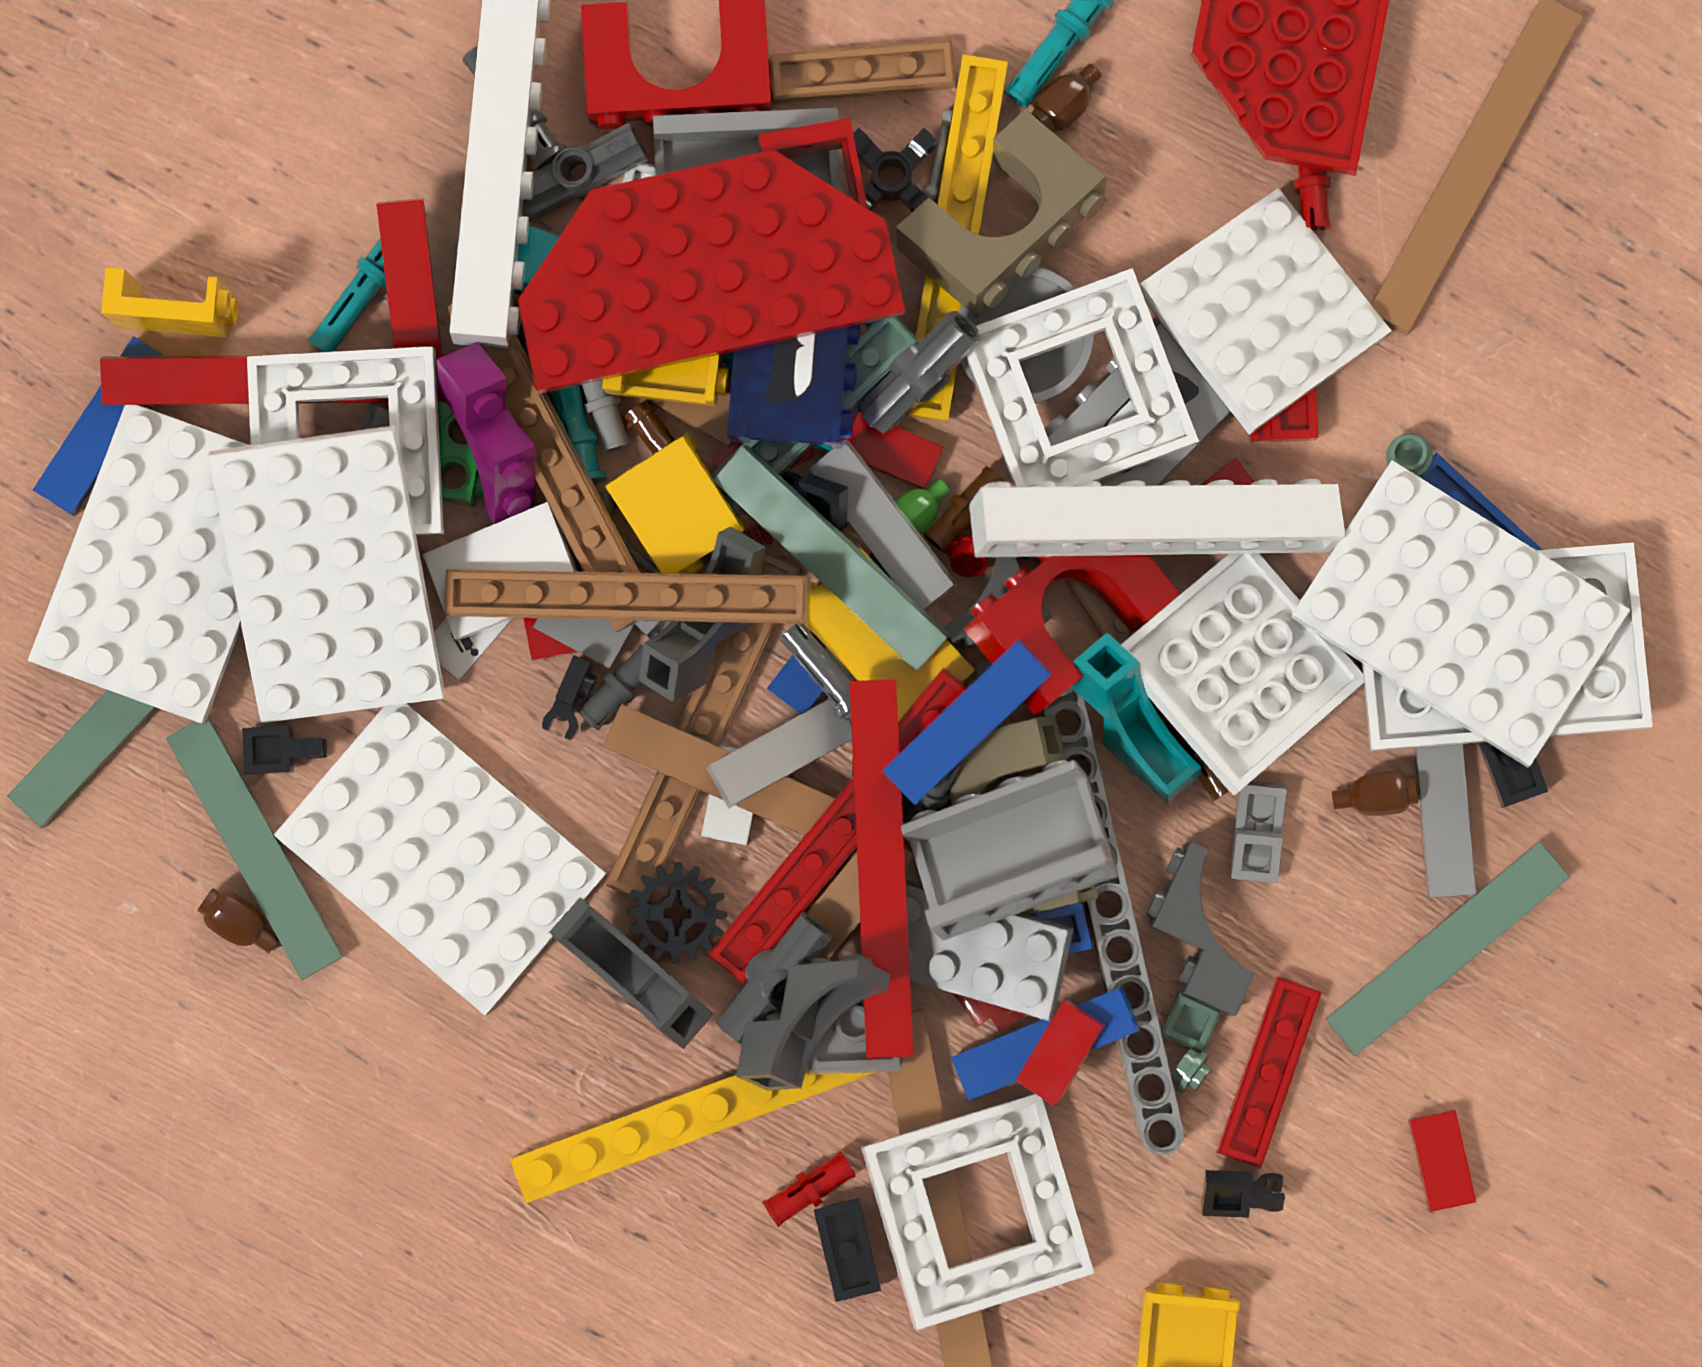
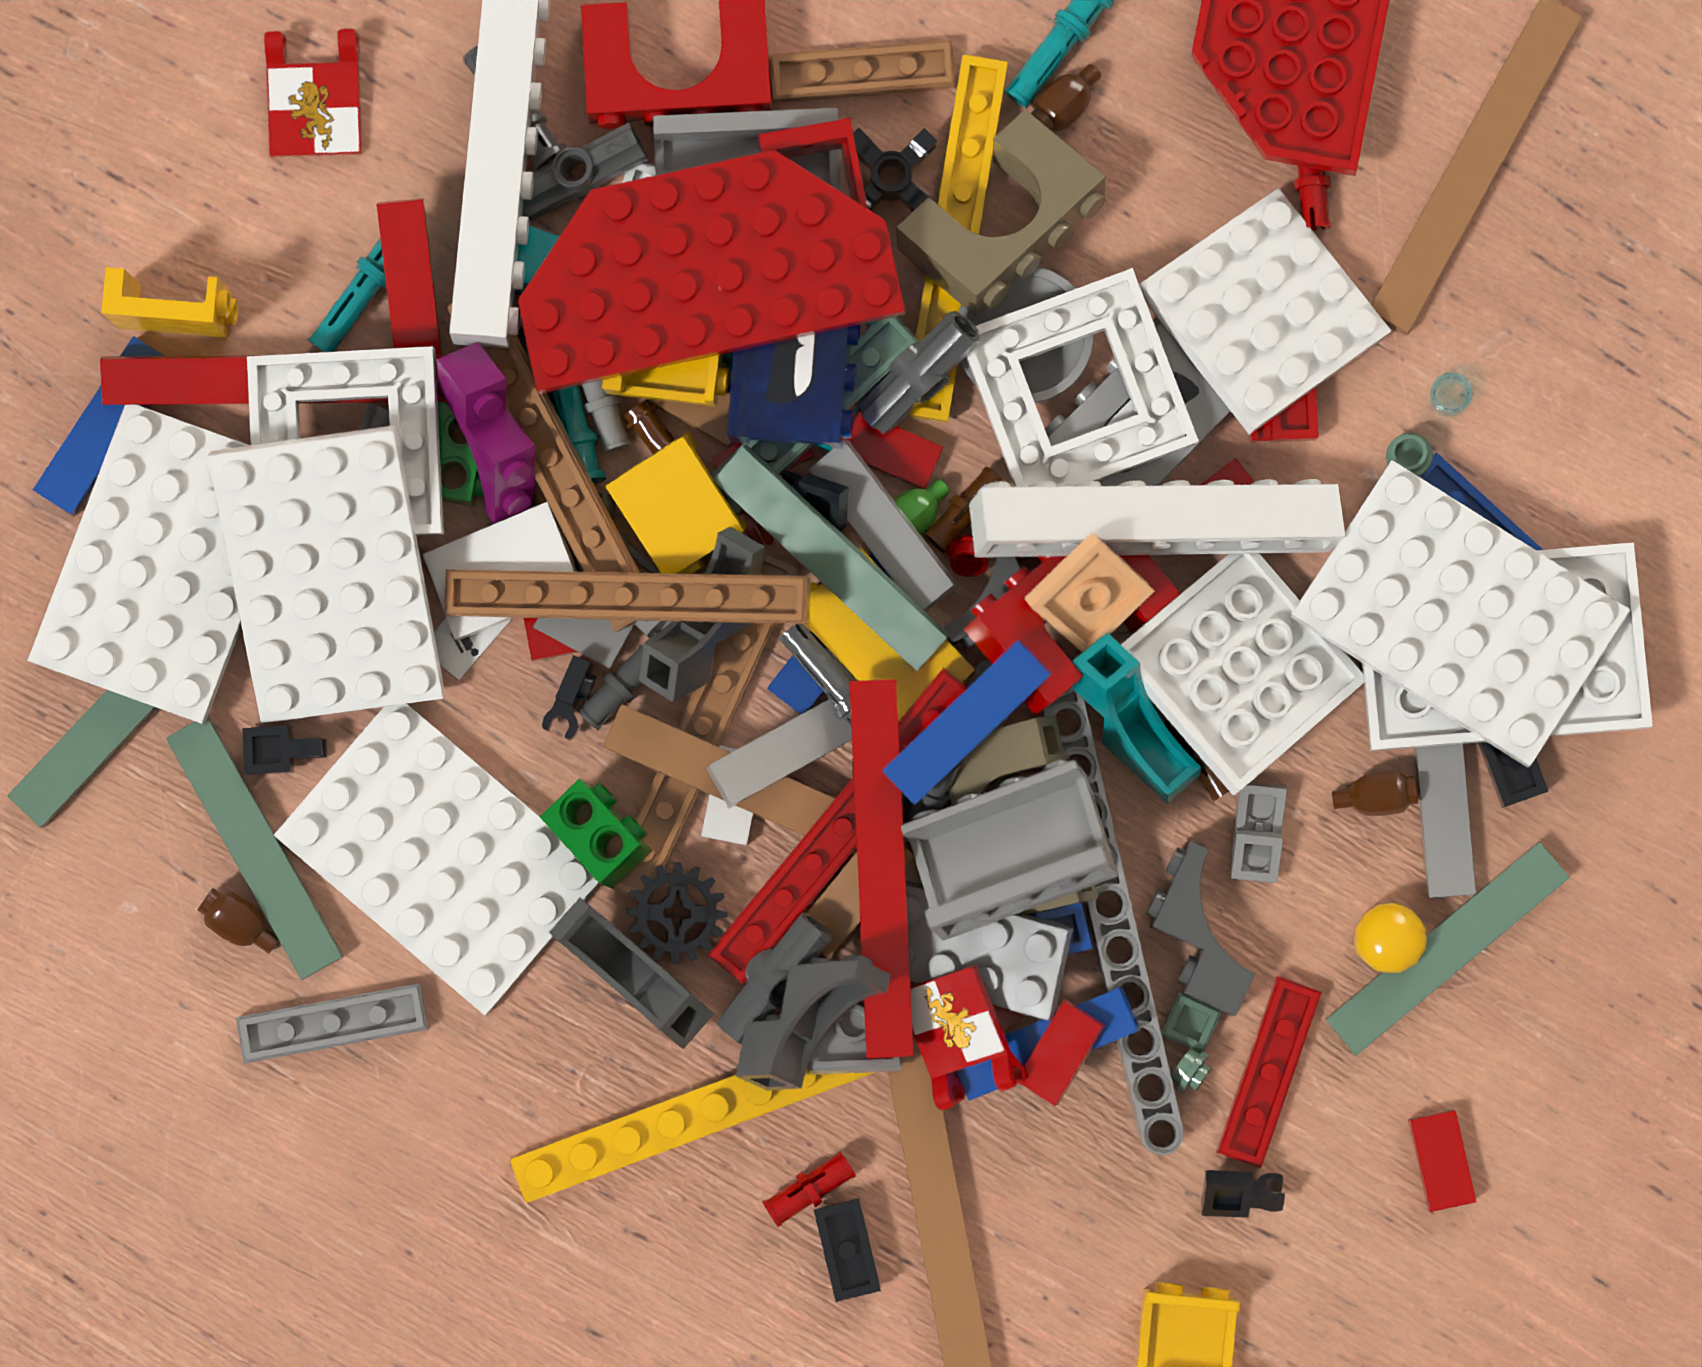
white plate [861,1093,1094,1330] -> none
light grey hinge [923,109,953,202] -> none
none -> light grey tile [236,983,429,1063]
none -> flag [264,28,362,157]
none -> green brick [540,778,652,889]
none -> flag [910,964,1026,1110]
none -> light nougat plate [1025,532,1154,652]
none -> yellow hair [1354,903,1427,973]
none -> clear light blue bush [1429,372,1473,417]

